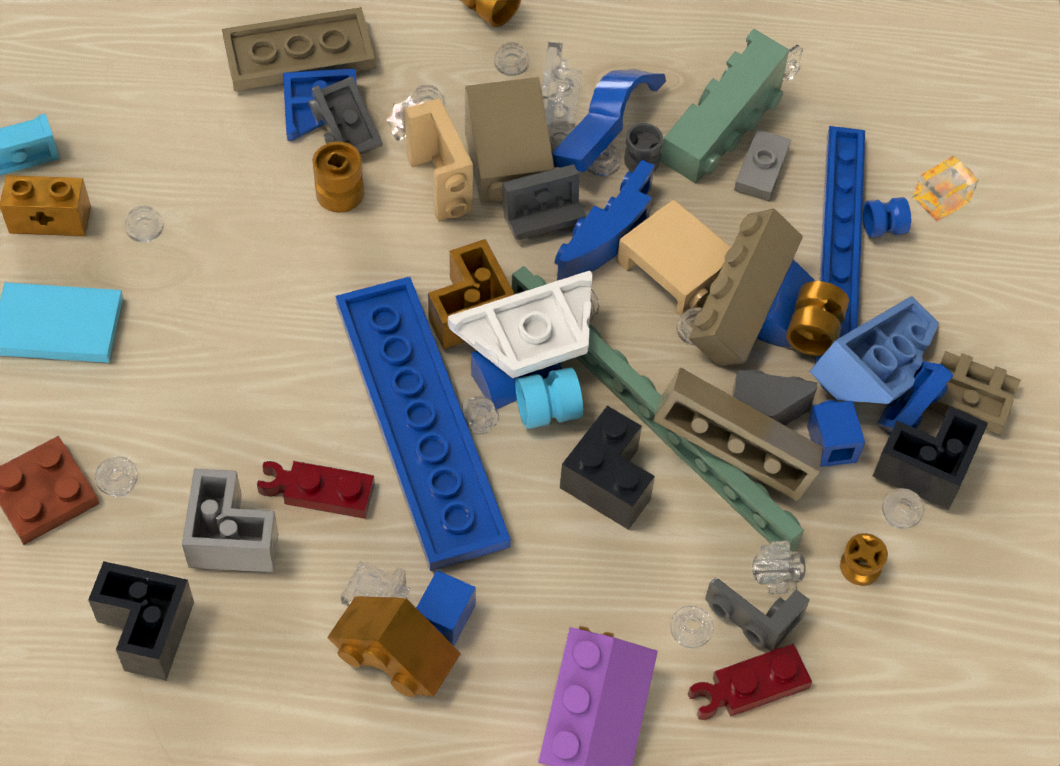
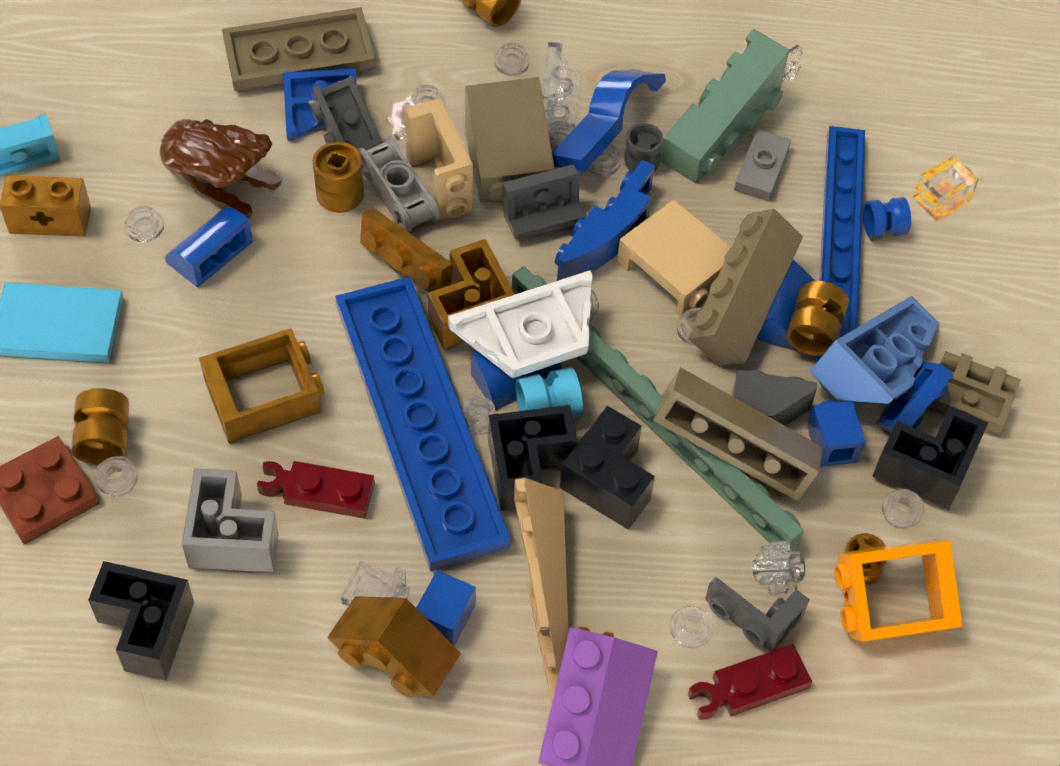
none -> pearl gold wheel [71,388,130,465]
none -> reddish brown hair [160,119,282,218]
none -> blue brick [165,207,253,288]
none -> pearl gold window [199,328,325,443]
none -> light grey piece [358,136,440,233]
none -> pearl gold plate [360,208,453,293]
none -> black brick [488,405,577,511]
none -> tan wedge [514,478,569,703]
none -> light orange window [834,539,963,642]

